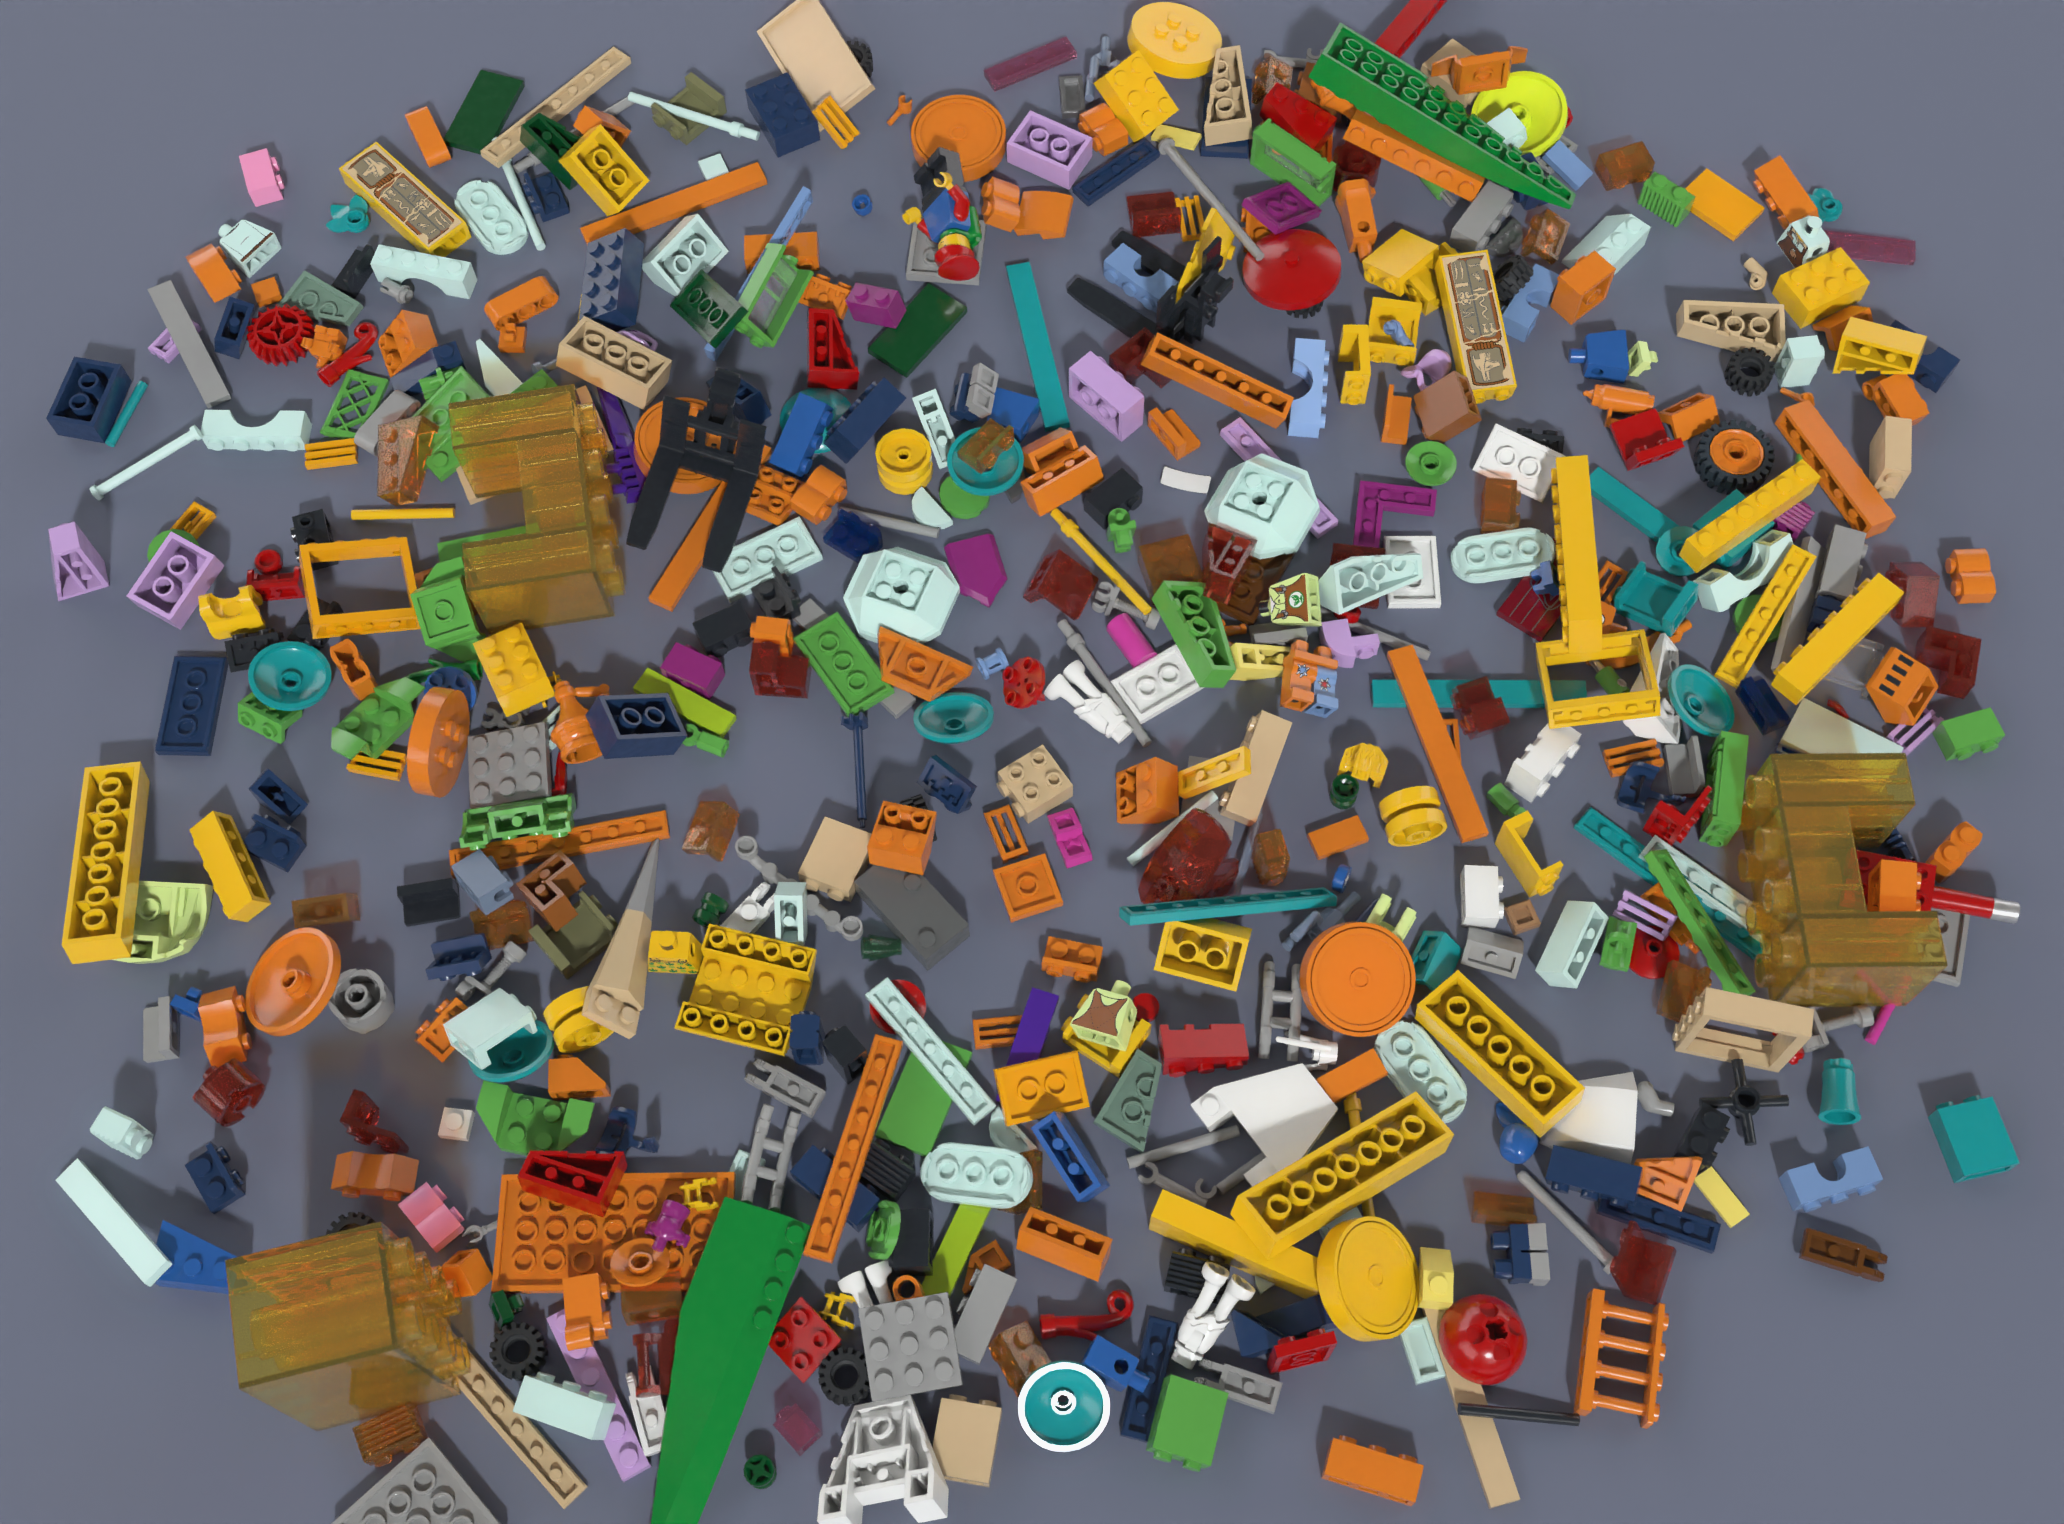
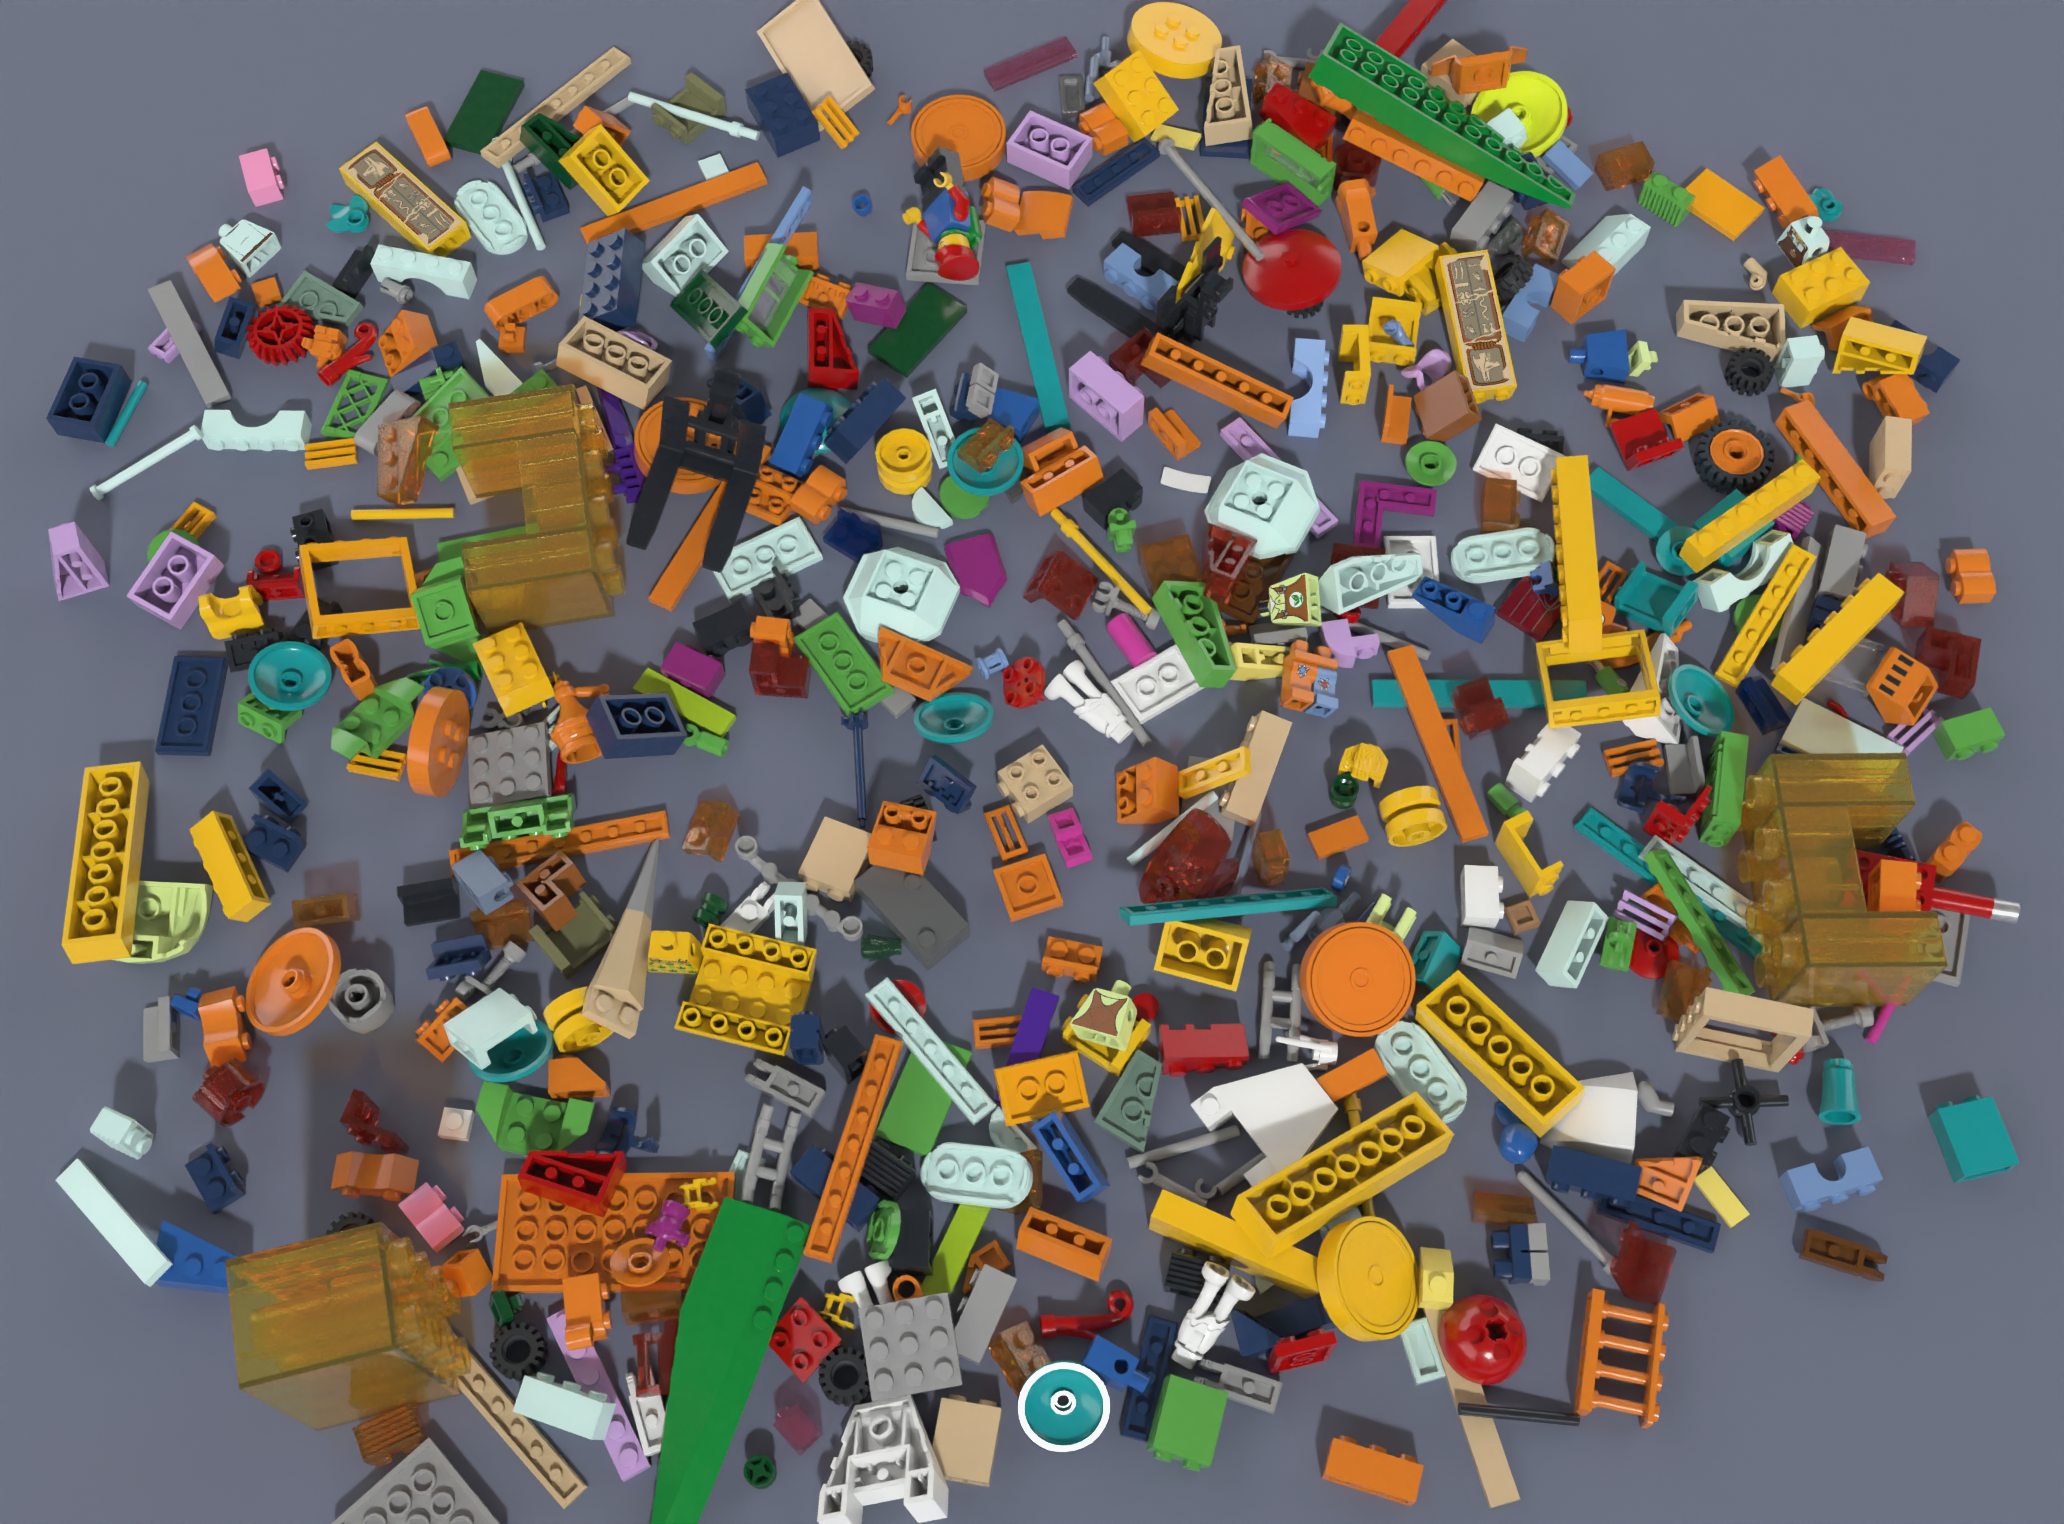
none -> blue slope [1412,576,1495,644]

